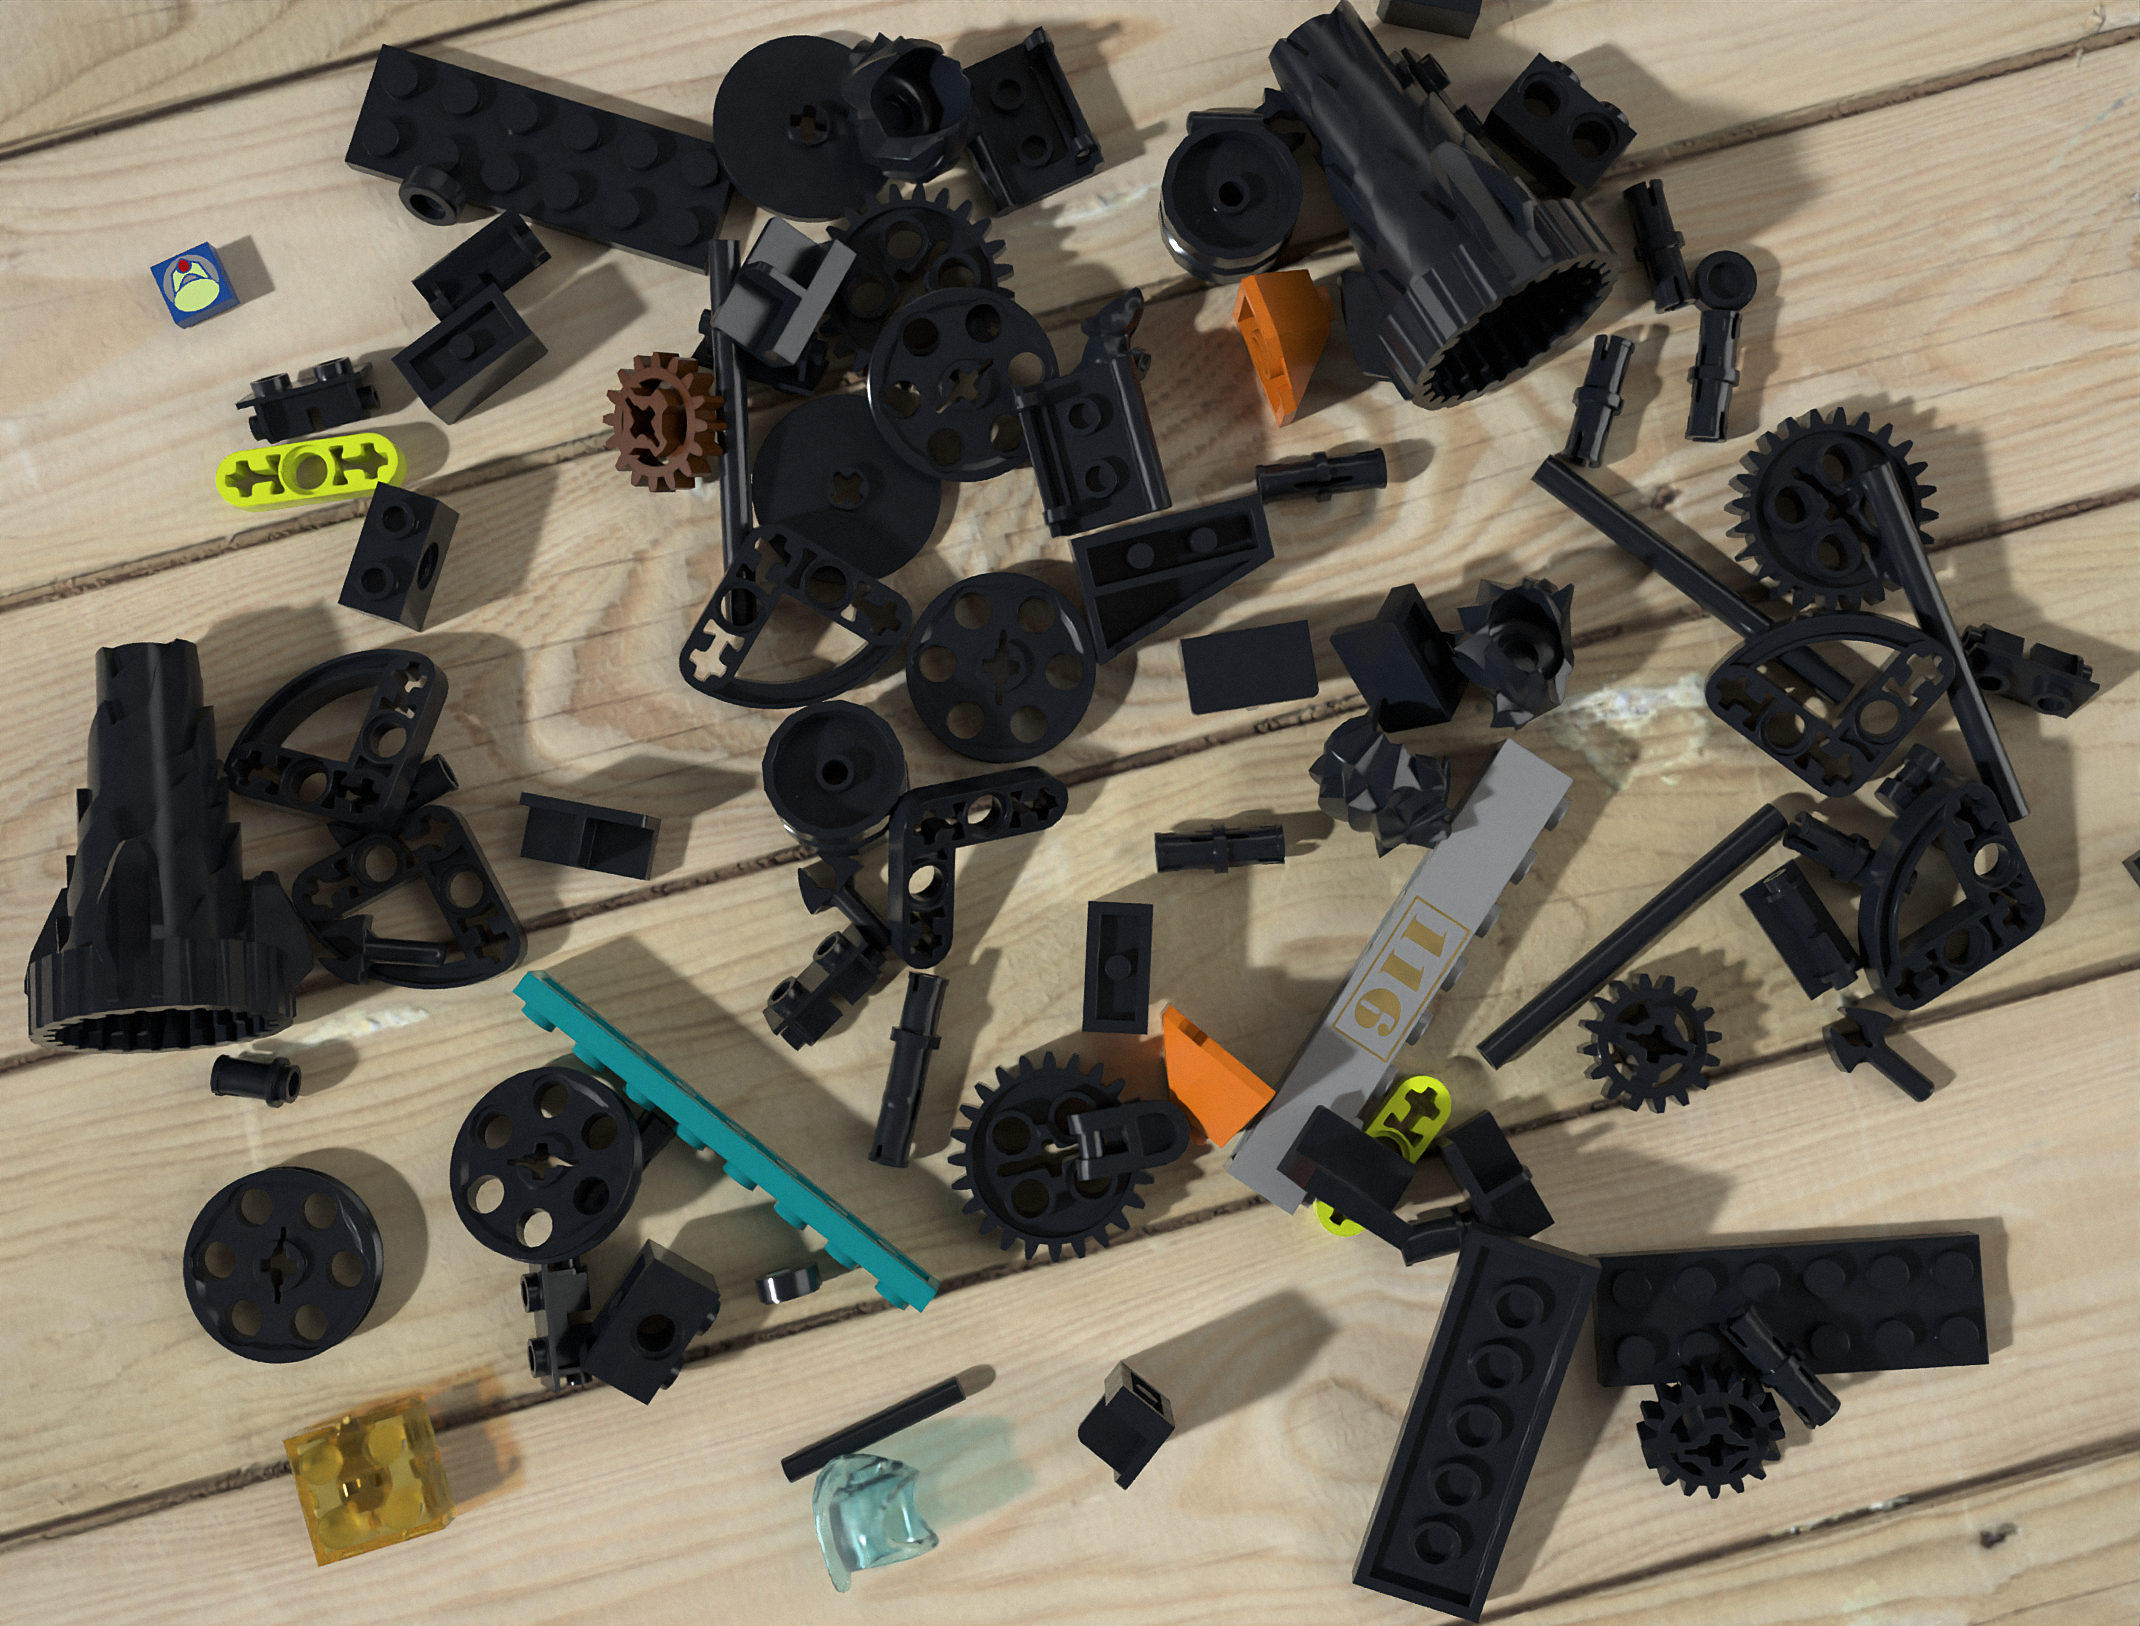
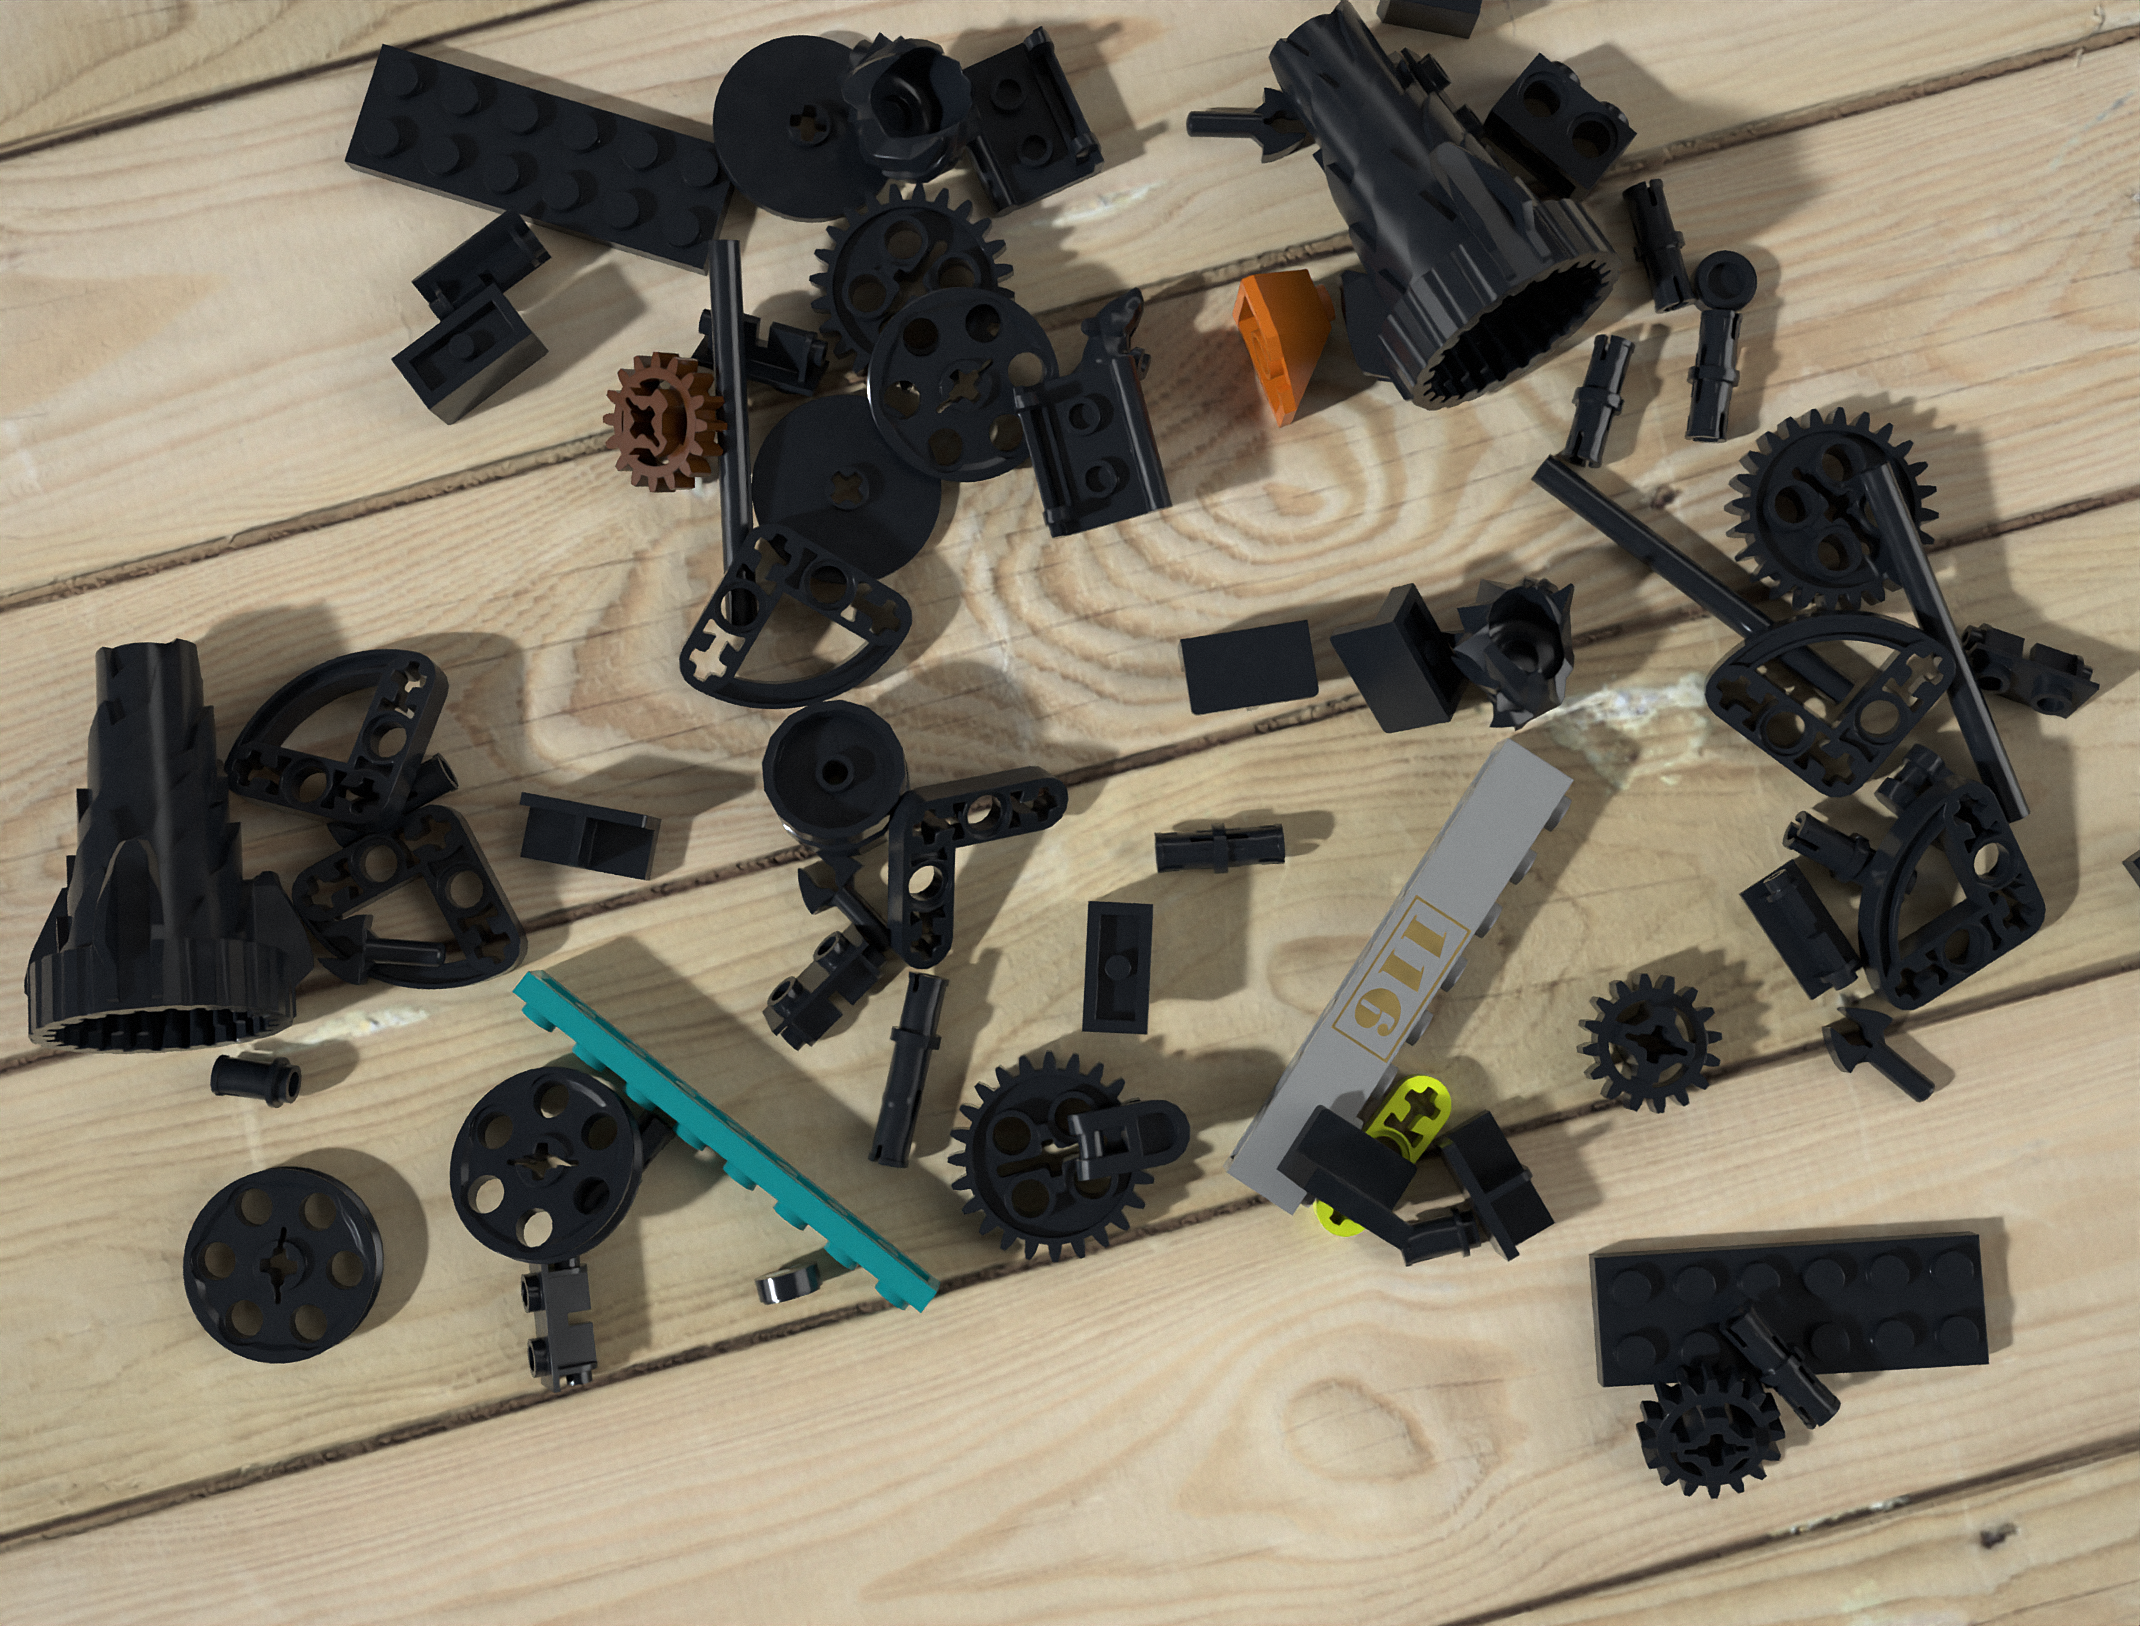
tile [150,242,240,329] -> none
neon yellow beam [215,433,407,513] -> none
black hinge [235,357,381,444] -> none
clear yellow piece [283,1393,457,1567] -> none
black brick [338,481,460,633] -> none
black tile [398,166,467,226] -> none
black brick [577,1238,721,1406] -> none
black panel [710,216,857,368] -> none
black bar [781,1376,966,1483] -> none
clear light blue piece [812,1453,940,1593] -> none
black wedge [906,572,1096,764] -> none
black wedge [1067,493,1275,666] -> none
black panel [1078,1361,1175,1490] -> none
black wheel [1158,120,1303,285] -> none
orange slope [1160,1003,1277,1148] -> none
black pin [1255,448,1387,506] -> none
black hair [1308,701,1454,859] -> none
black plate [1352,1221,1602,1623] -> none
black piece [1476,803,1789,1071] -> none

